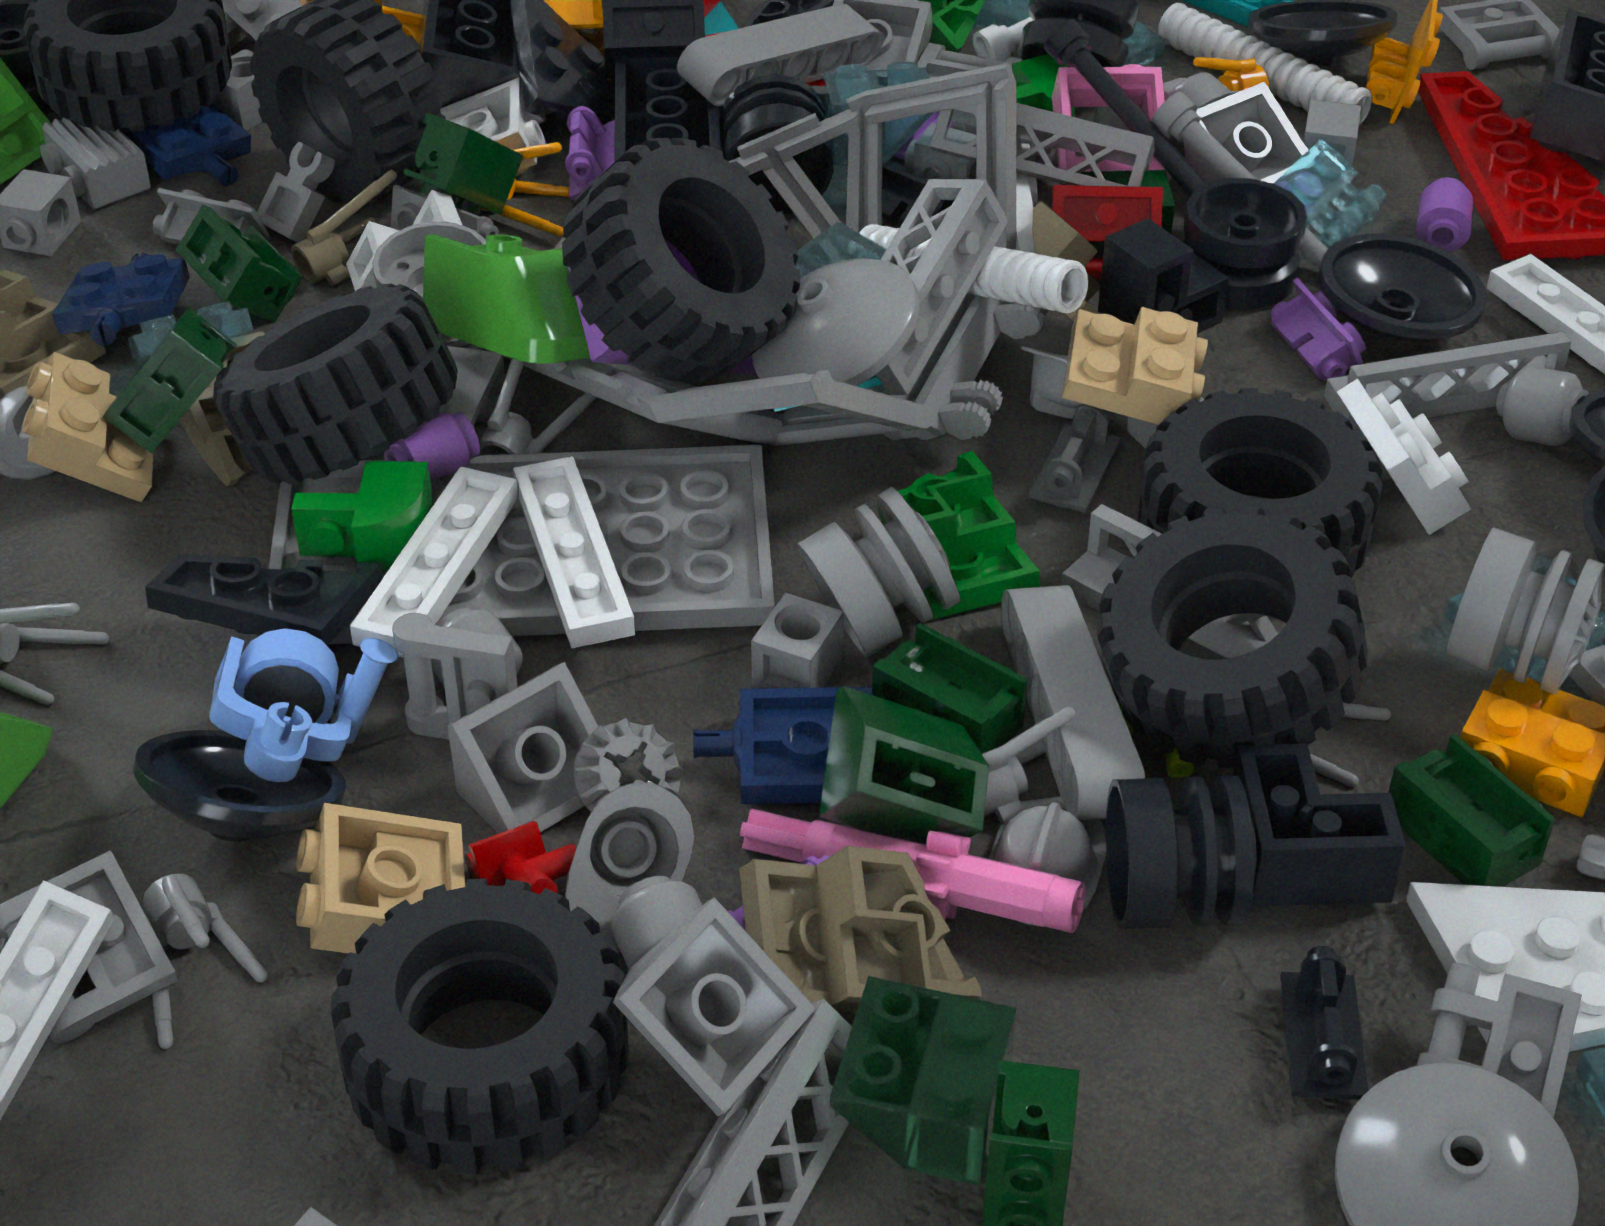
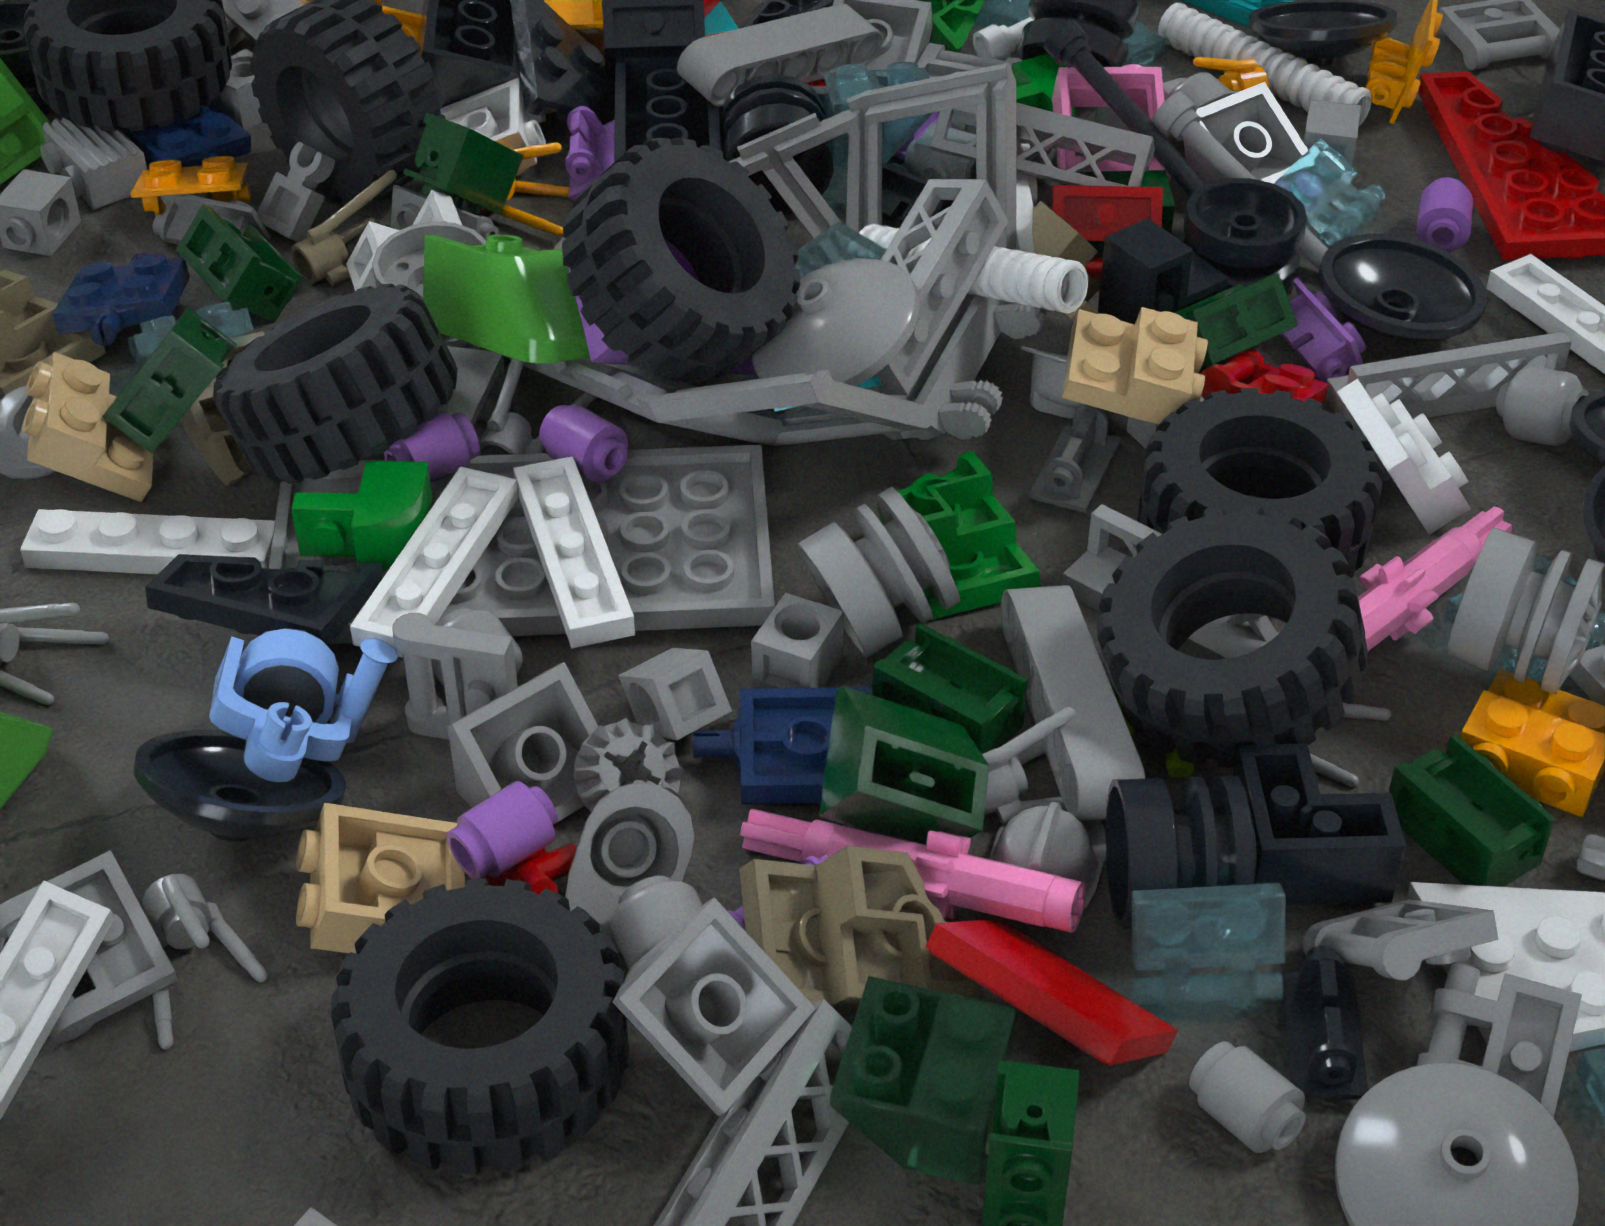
none -> white plate [20,509,275,574]
none -> light orange hinge [131,156,251,216]
none -> medium lavender brick [446,781,558,879]
none -> medium lavender brick [539,405,628,482]
none -> light grey brick [618,648,732,740]
none -> red tile [926,919,1178,1066]
none -> clear light blue plate [1132,883,1286,1013]
none -> dark green hinge [1174,273,1298,367]
none -> light grey brick [1189,1041,1306,1153]
none -> red plate [1200,348,1330,405]
none -> light grey plate [1303,899,1499,980]
none -> bright pink piece [1358,506,1512,651]

